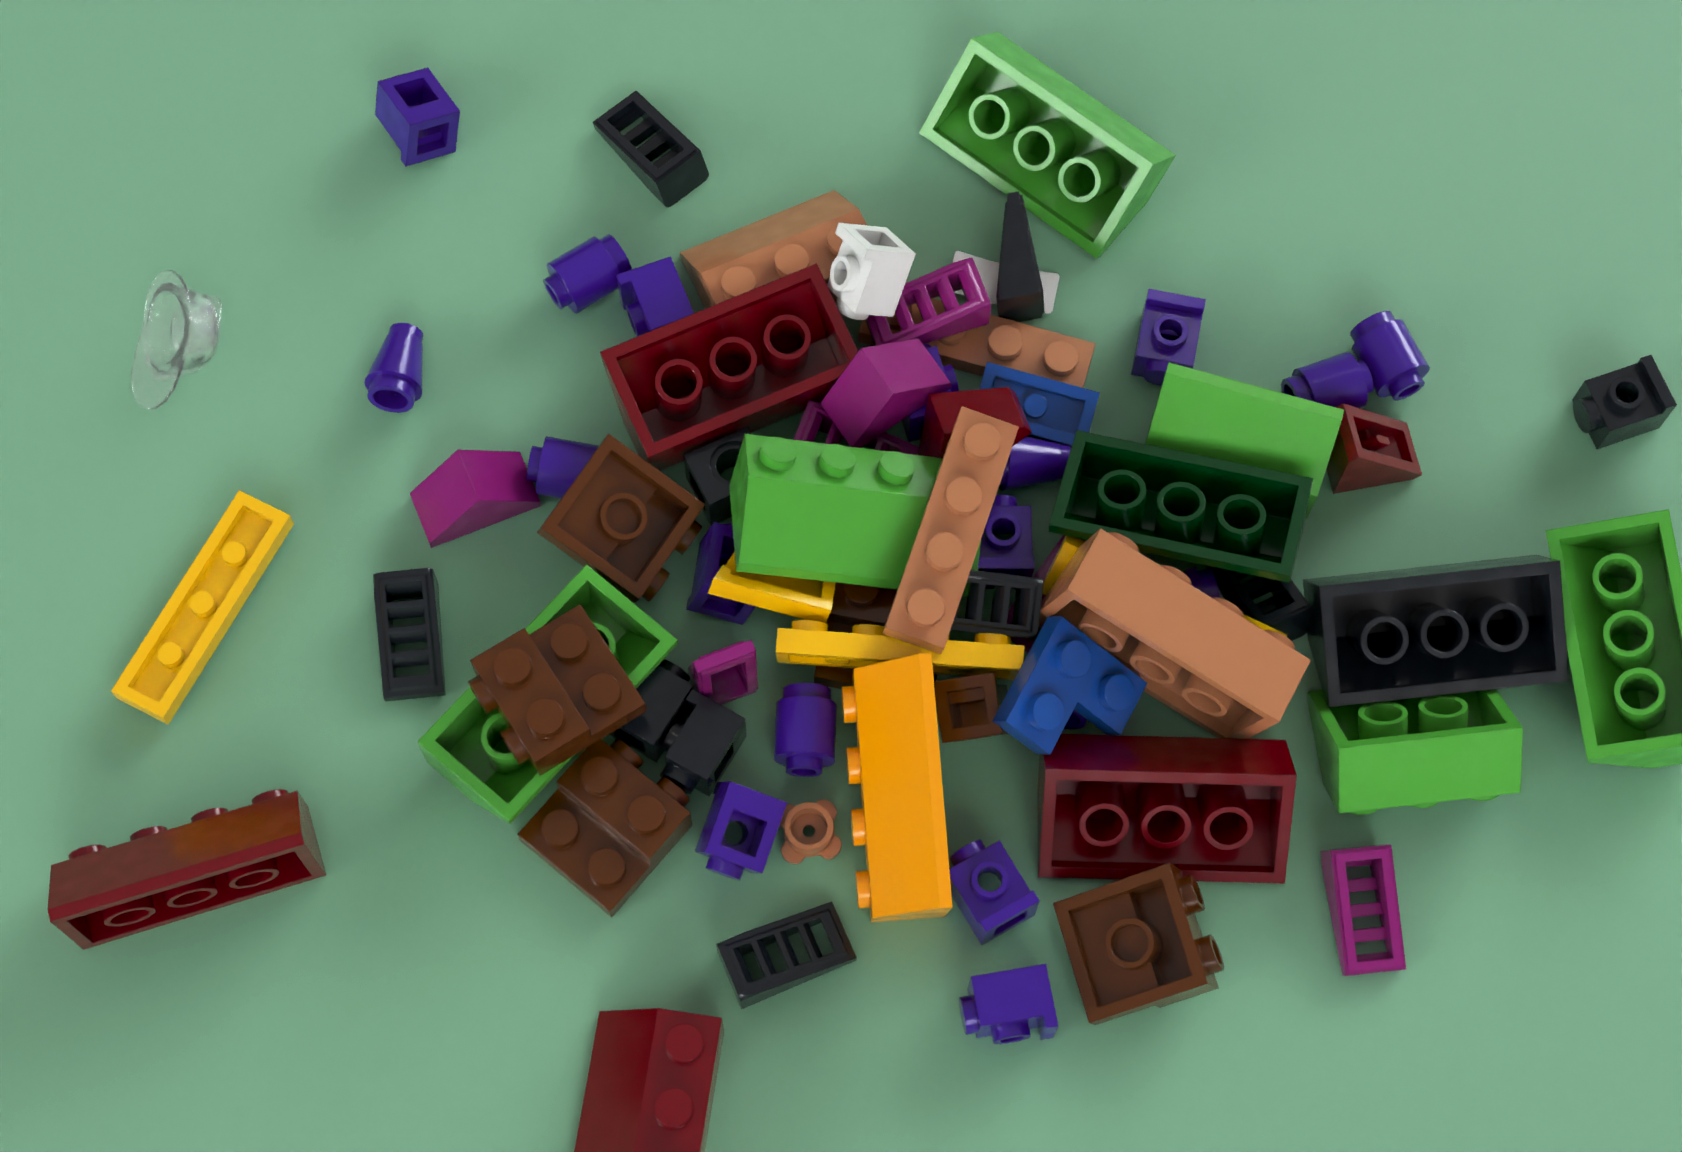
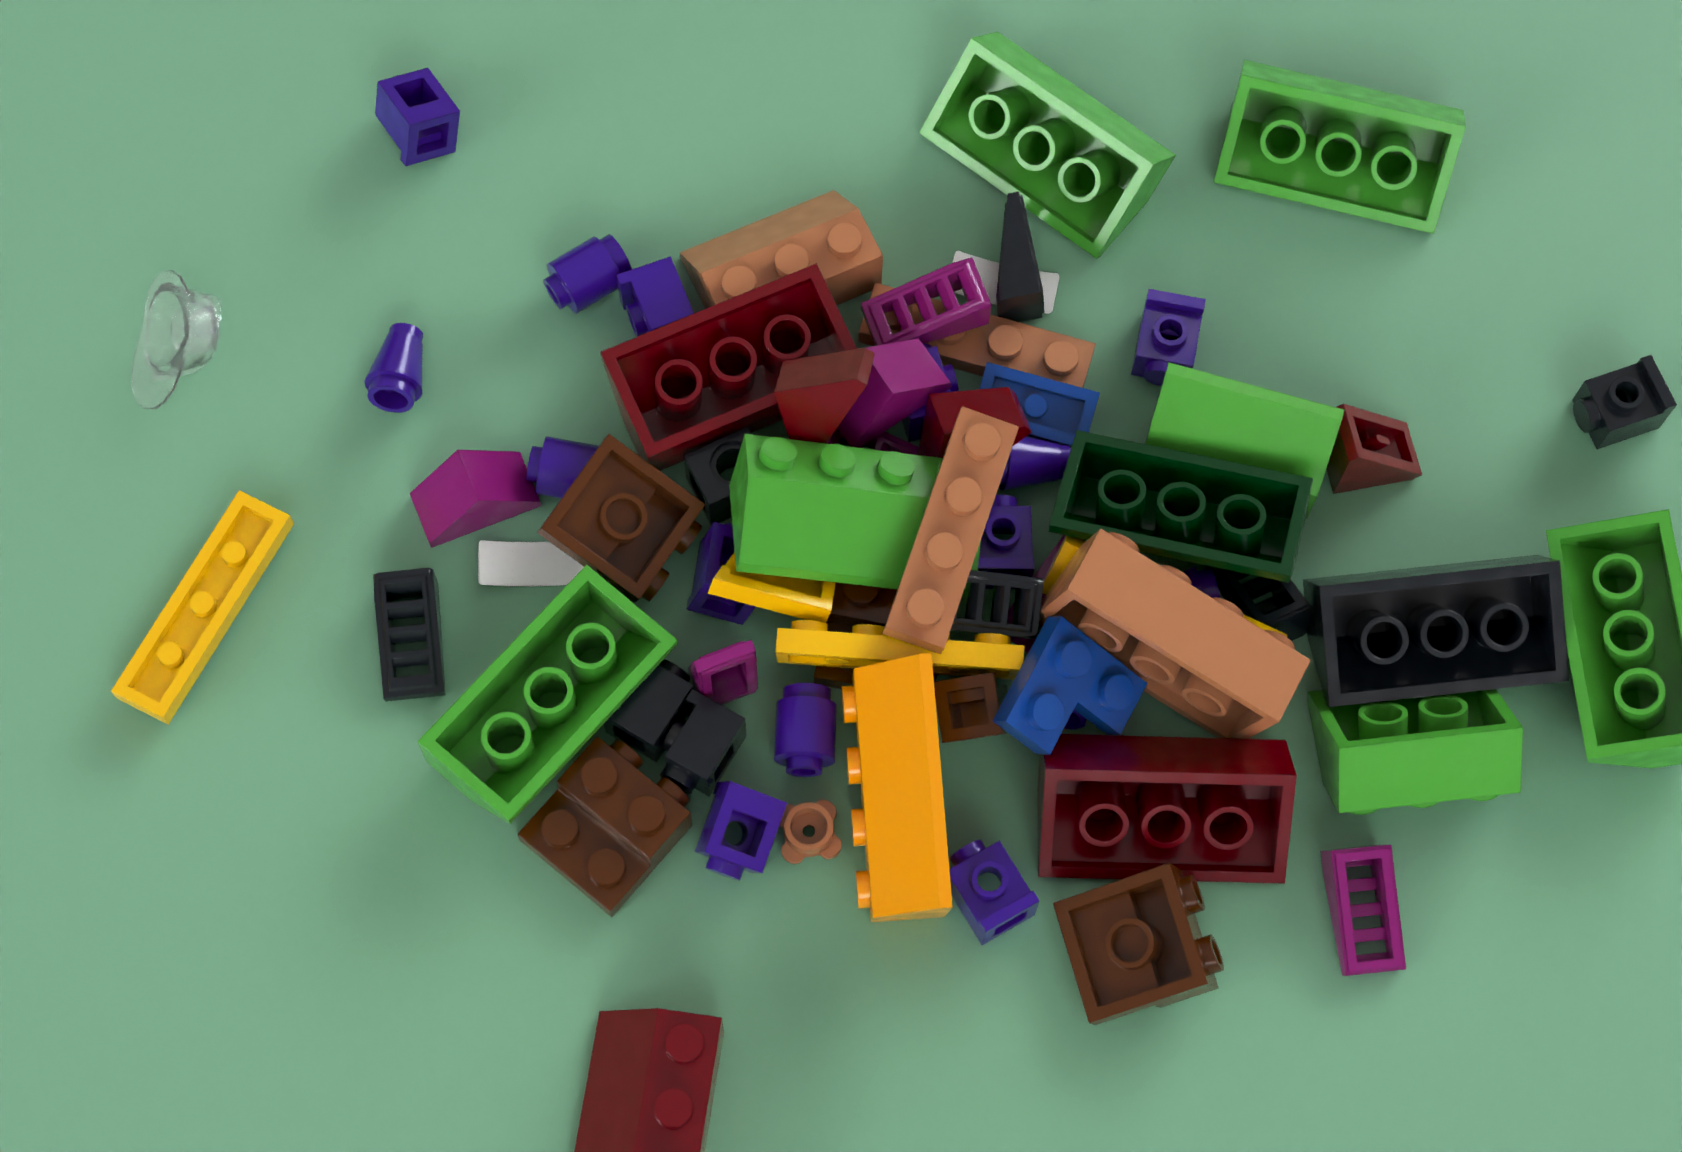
dark red slope [47,789,326,950] -> none
reddish brown plate [468,604,647,776] -> none
black slope [592,91,709,207] -> none
black slope [716,902,857,1009] -> none
white brick [827,223,916,320] -> none
dark purple brick [959,964,1058,1044] -> none
dark purple brick [1281,352,1373,408] -> none
dark purple brick [1350,311,1430,401] -> none
none -> white sticker [478,540,584,587]
none -> dark red slope [774,348,875,444]
none -> bright green slope [1214,60,1466,234]

